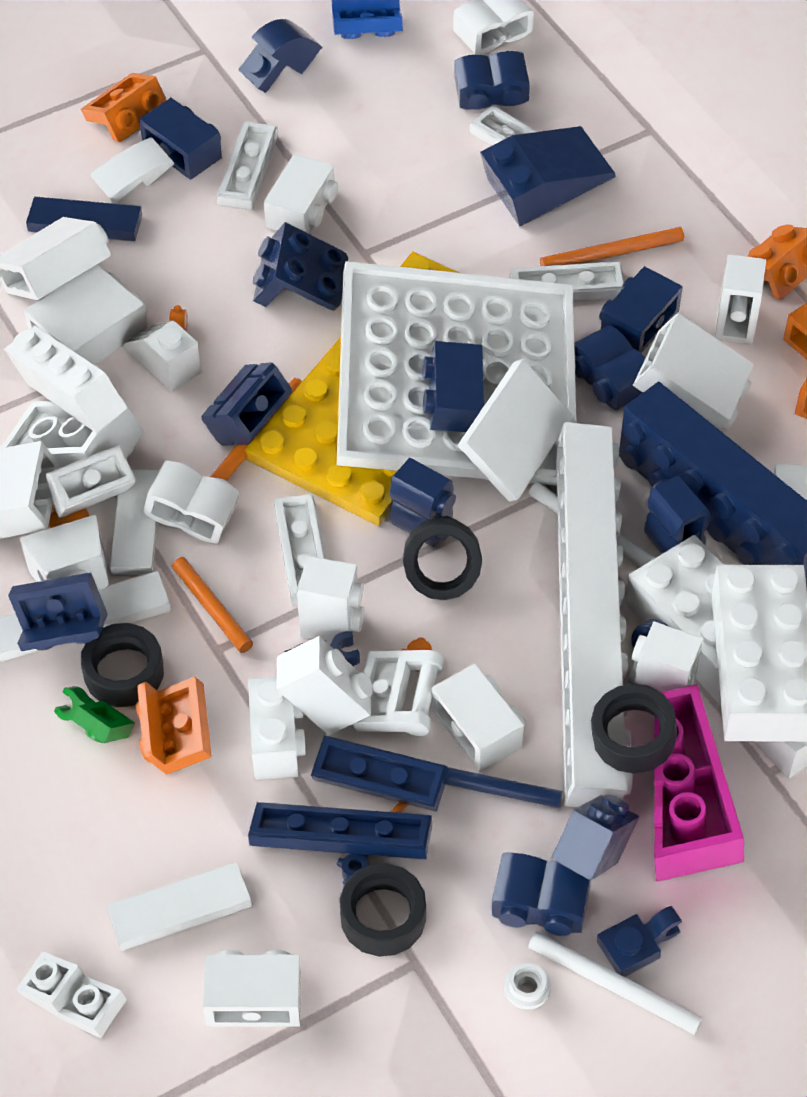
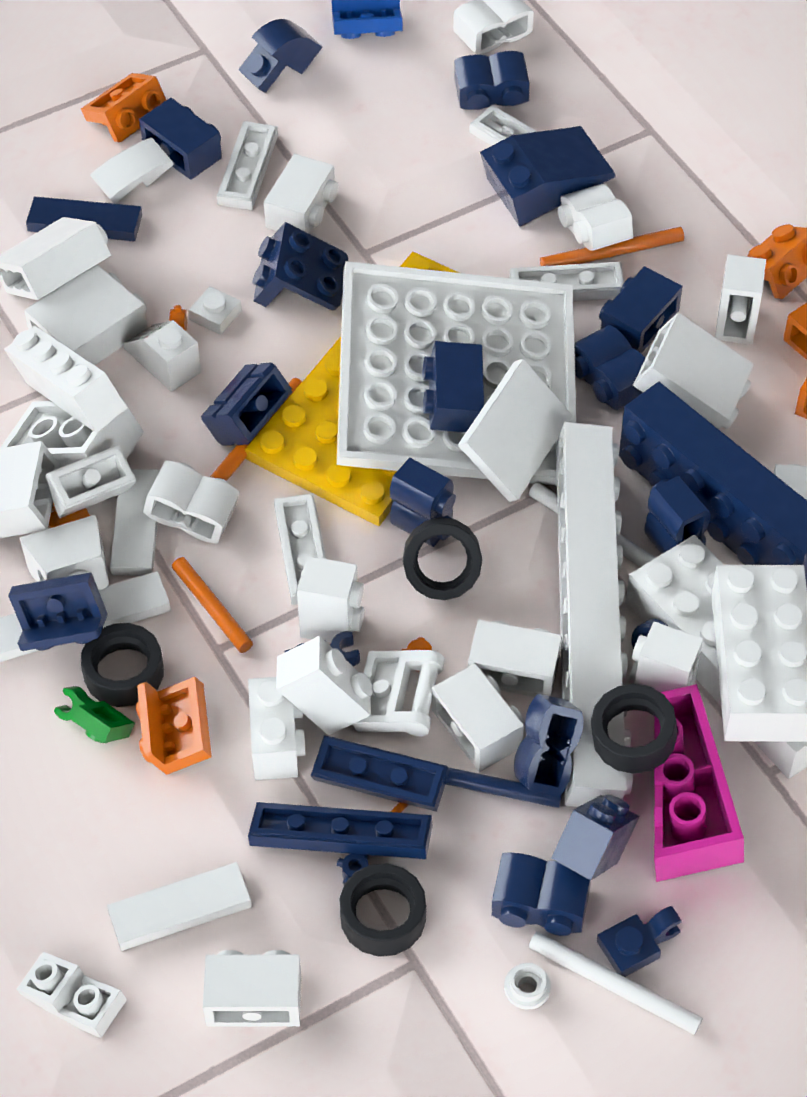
none -> white plate [188,286,242,335]
none -> white brick [468,619,562,697]
none -> dark blue brick [514,693,584,797]
none -> white brick [558,184,633,251]

